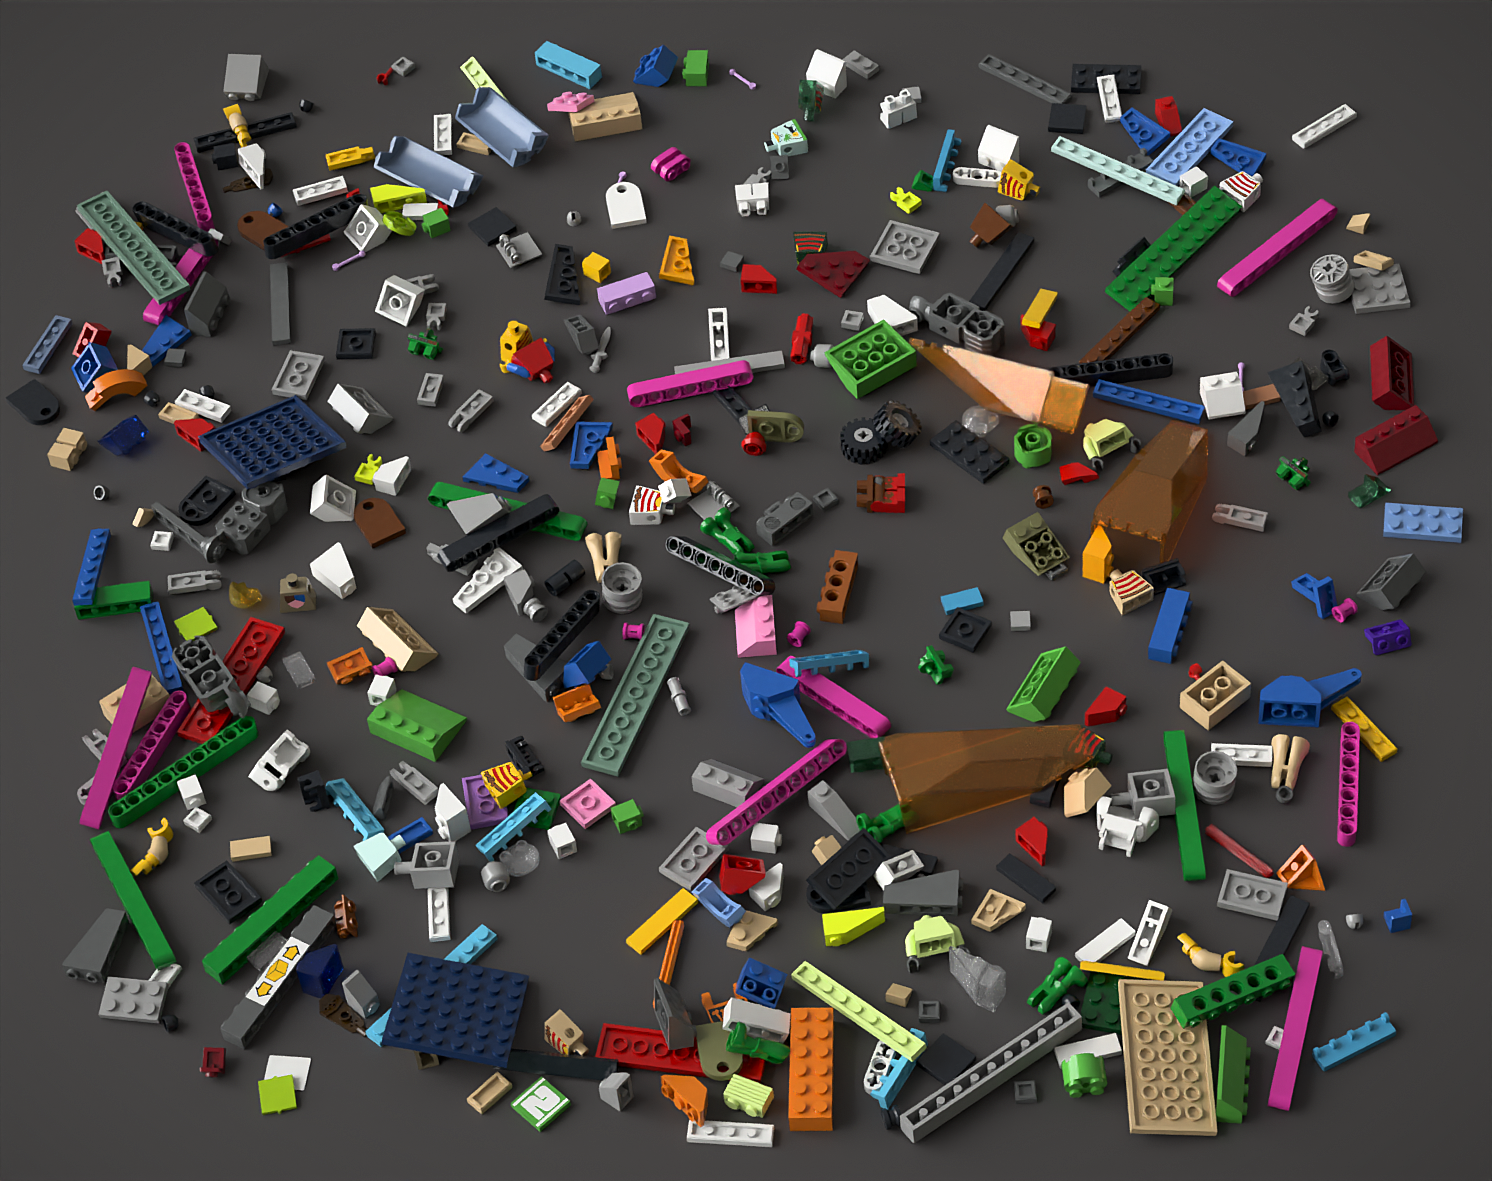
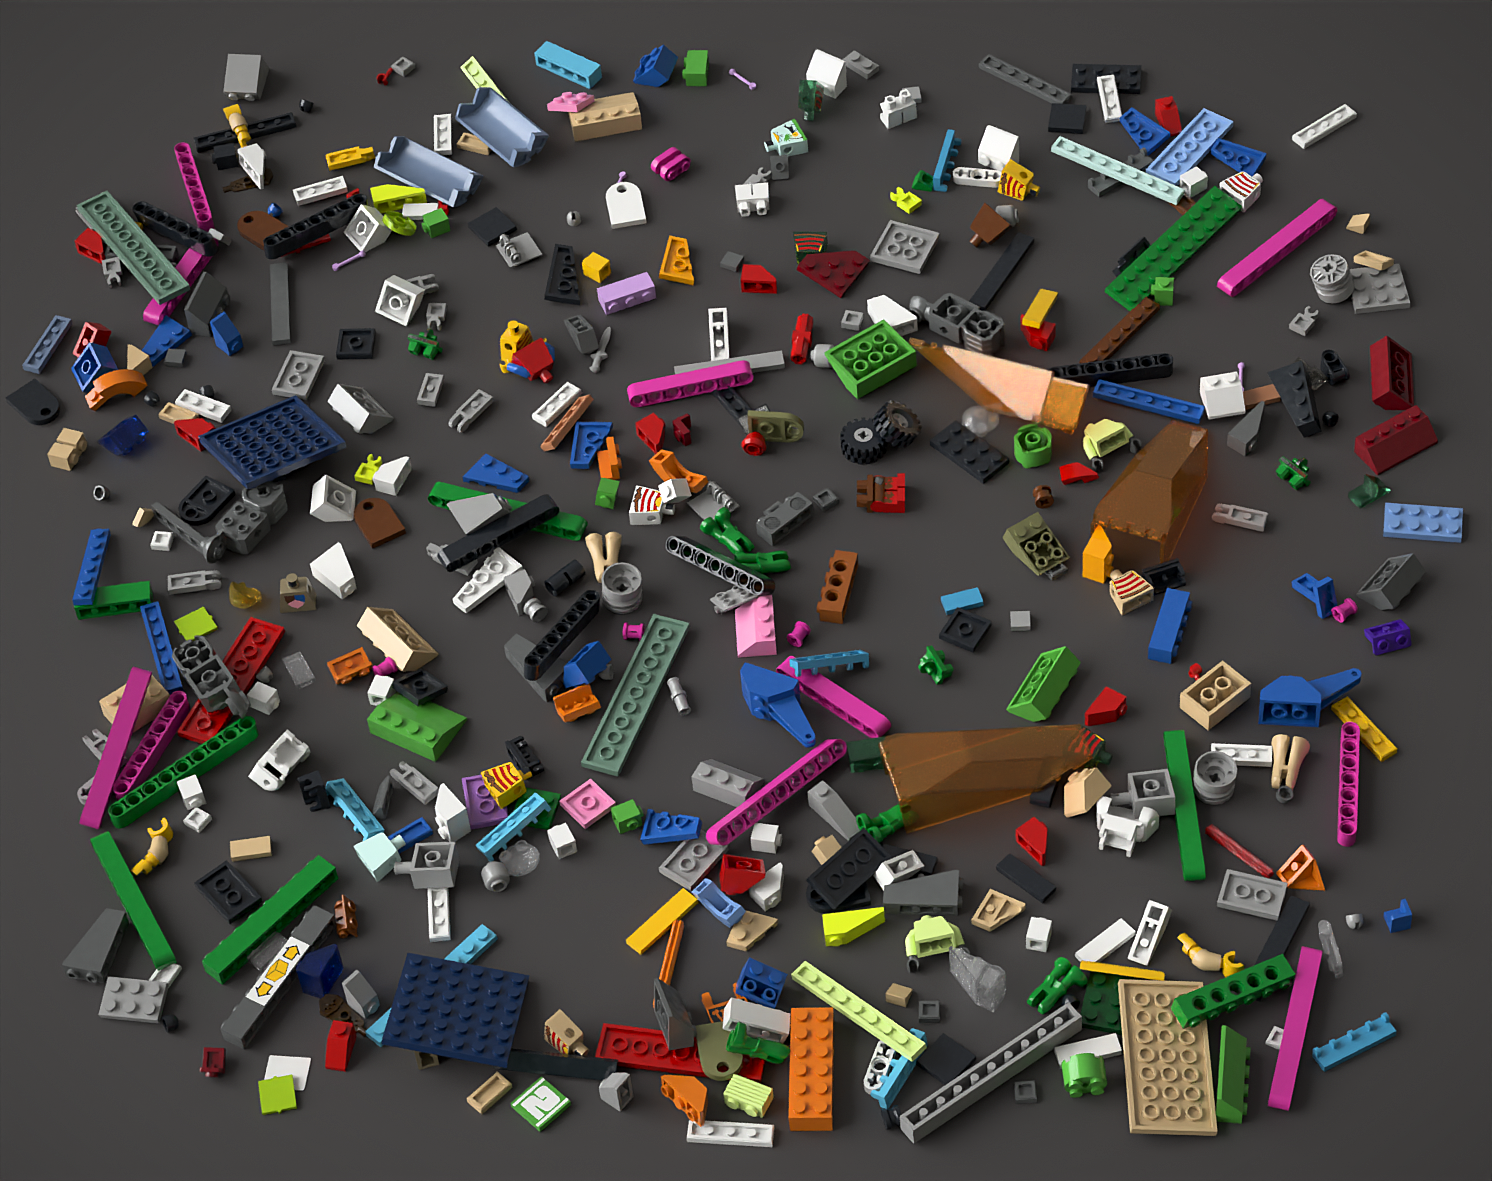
none -> blue slope [210,312,243,356]
none -> red slope [325,1020,357,1072]
none -> black plate [392,668,448,706]
none -> blue wing [640,809,702,845]

